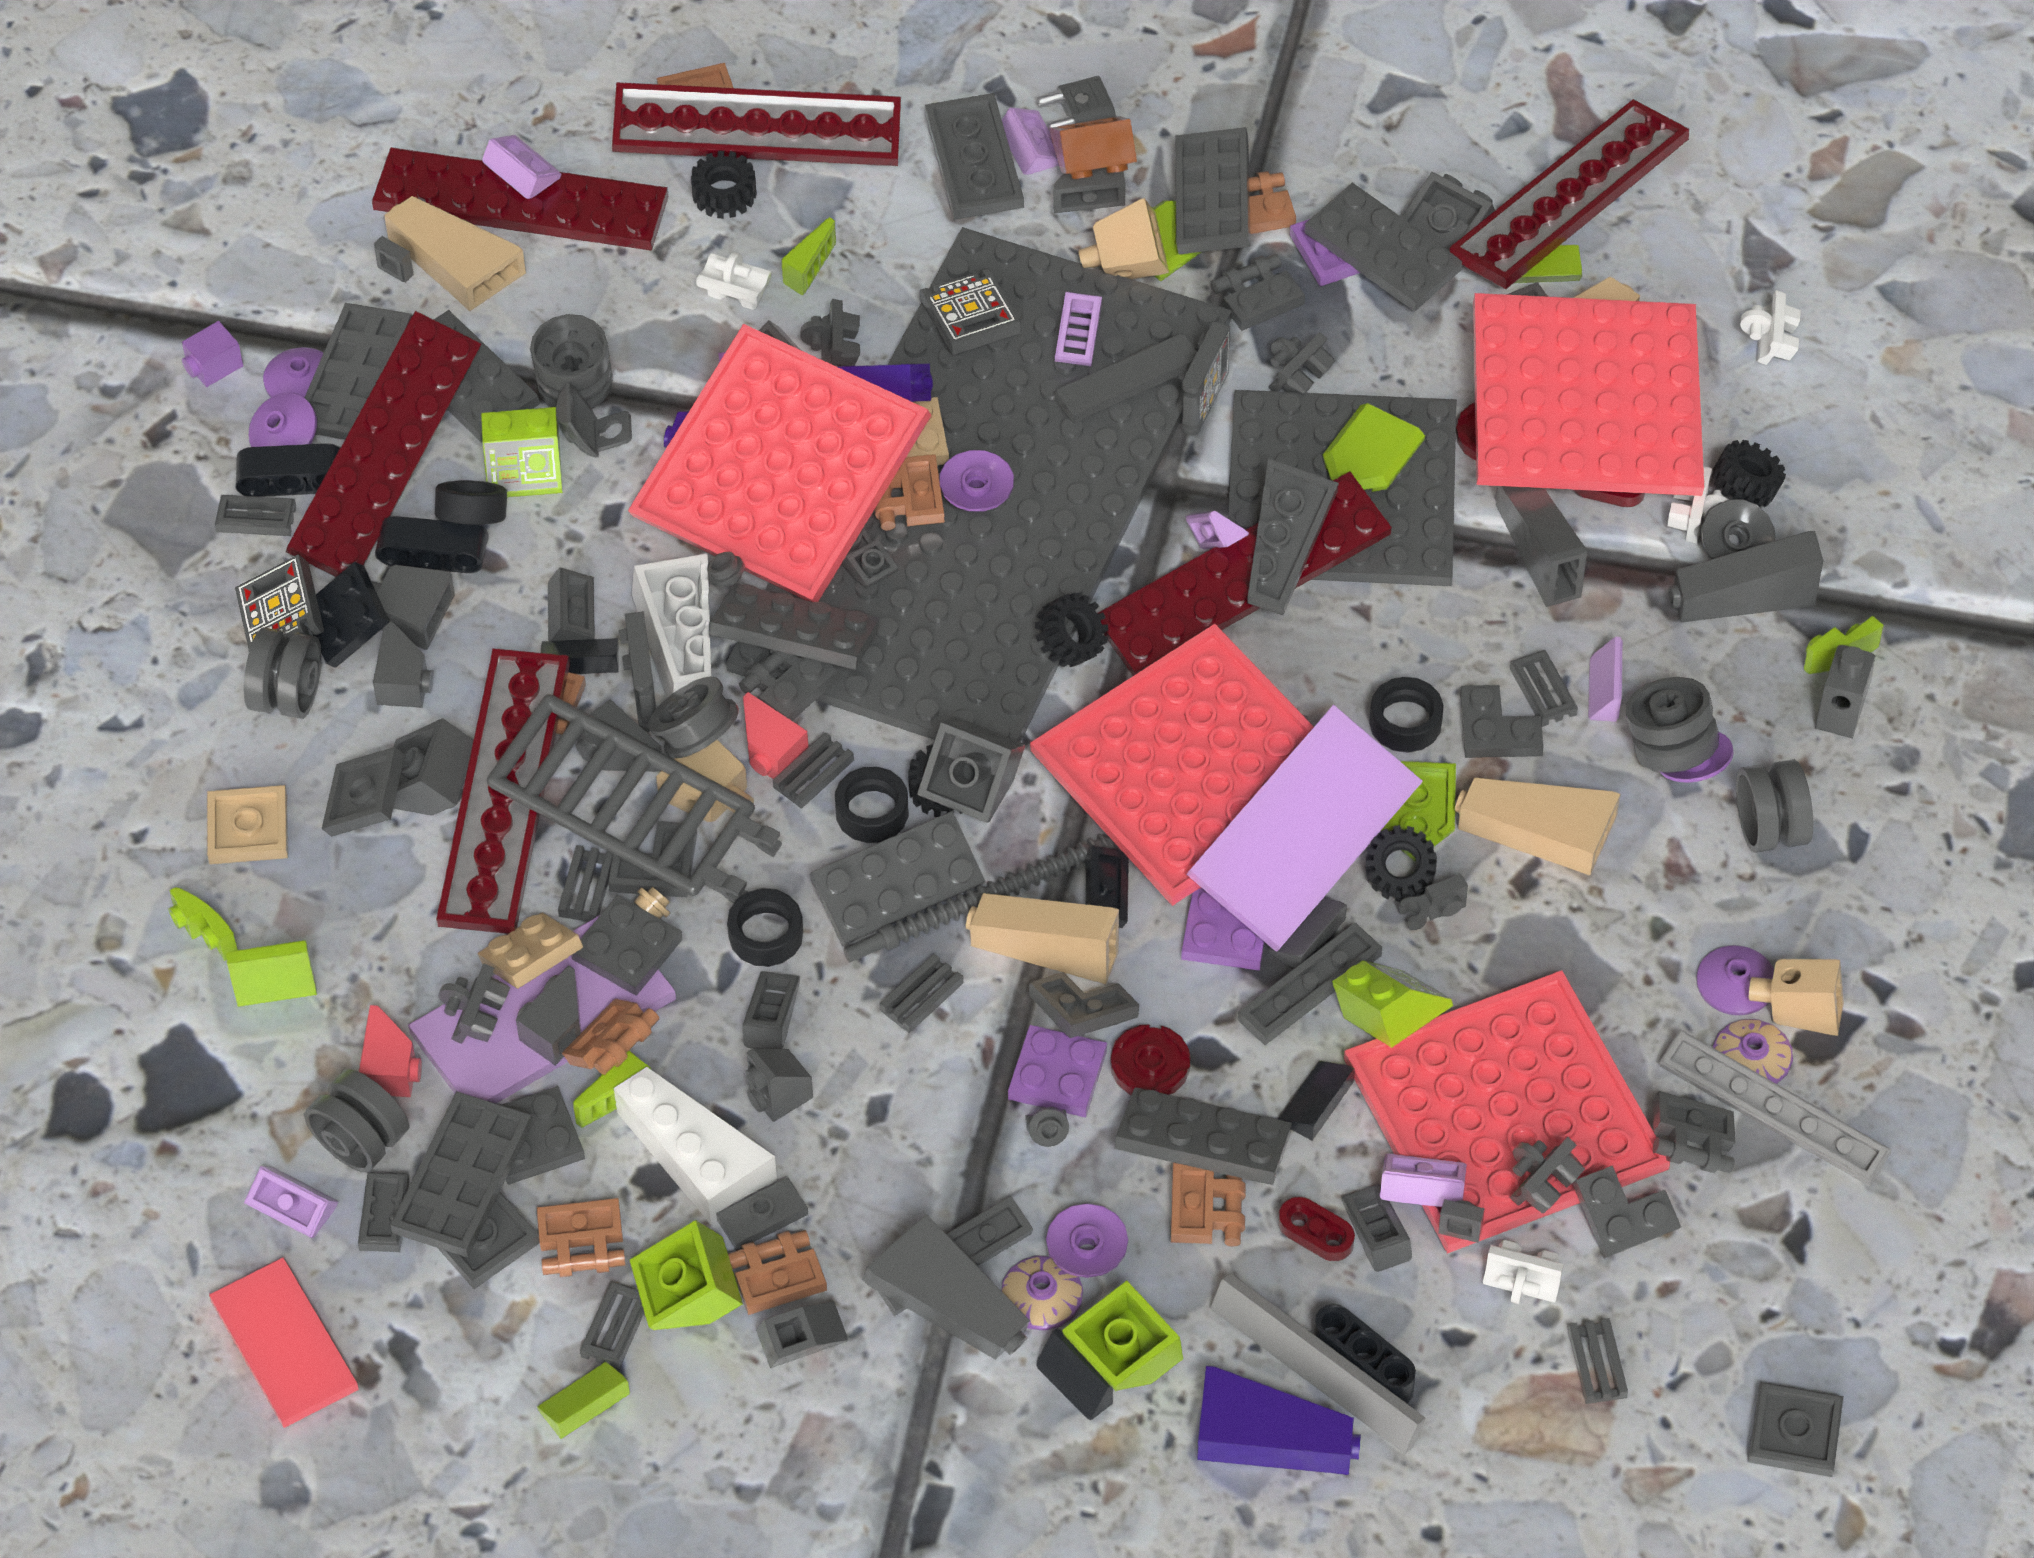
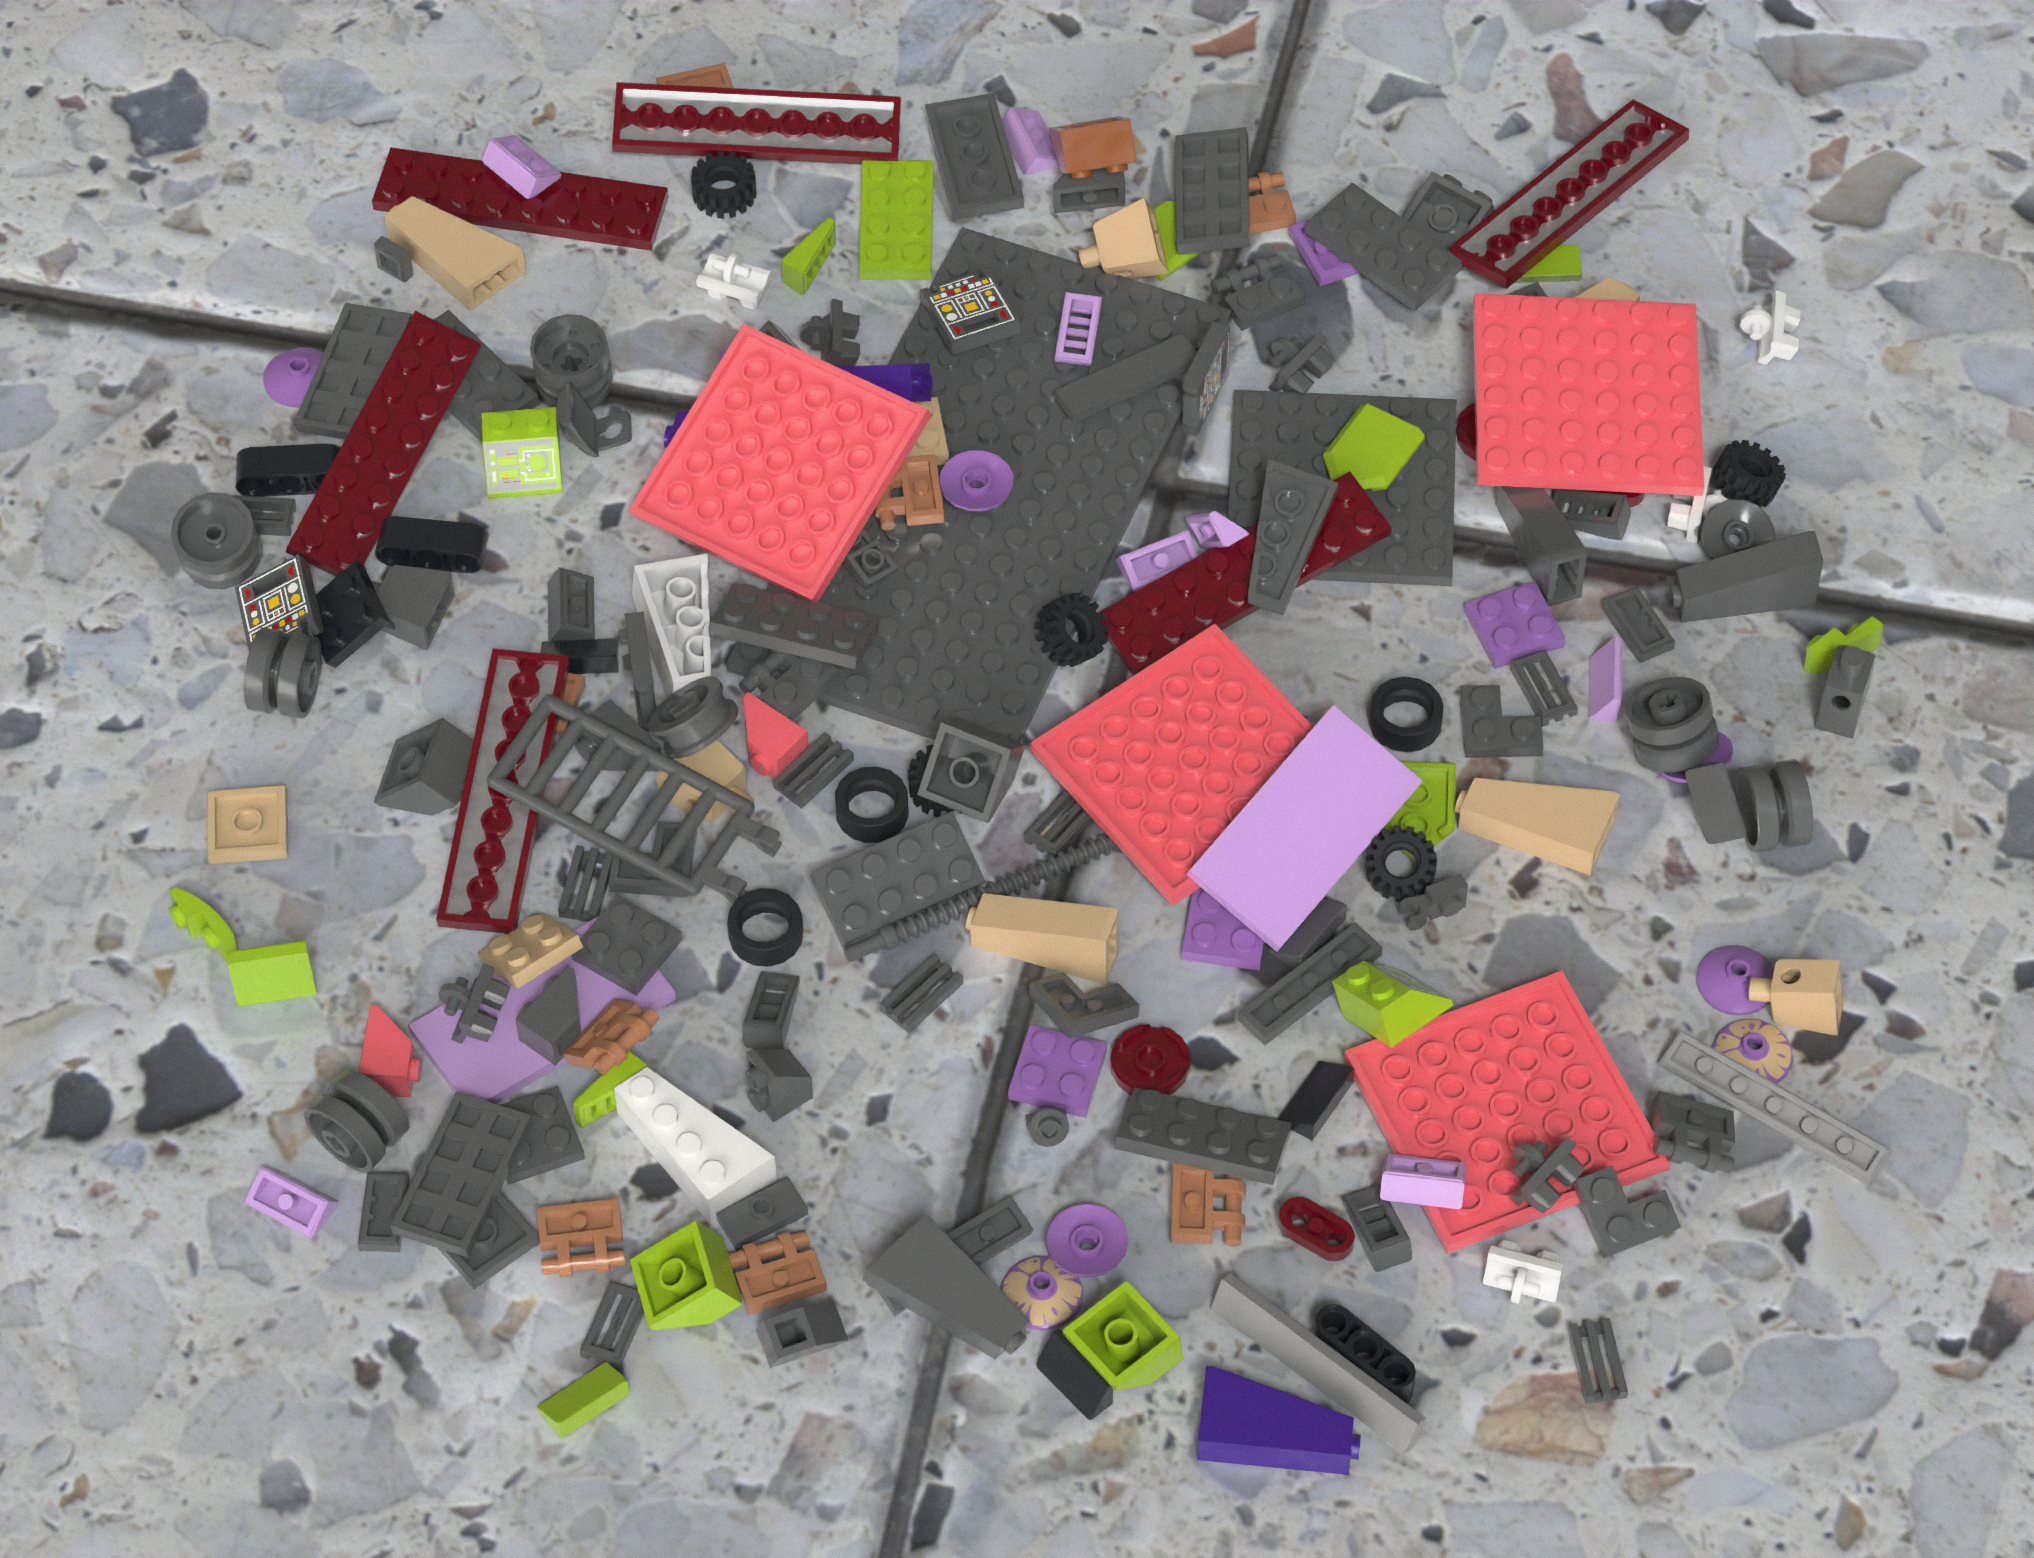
medium lavender brick [182,321,243,387] -> none
coral tile [209,1258,359,1428] -> none
medium lavender dish [248,393,317,447] -> none
dark grey plate [322,747,405,837] -> none
dark grey slope [373,621,433,708] -> none
black tyre [434,480,507,525] -> none
tan plate [634,887,671,919] -> none
dark grey plate [708,552,745,587] -> none
dark grey piece [1037,75,1116,128] -> none
black plate [1085,845,1129,928] -> none
dark grey plate [1438,1199,1485,1243] -> none
dark grey tile [1748,1382,1844,1477] -> none
none -> dark grey wheel [171,492,262,589]
none -> lime plate [859,160,934,280]
none -> dark grey tile [1024,789,1093,858]
none -> lavender slope [1115,530,1198,592]
none -> medium lavender plate [1464,581,1565,669]
none -> dark grey slope [1552,489,1631,540]
none -> dark grey plate [1603,586,1675,663]
none -> dark grey slope [1685,762,1747,844]

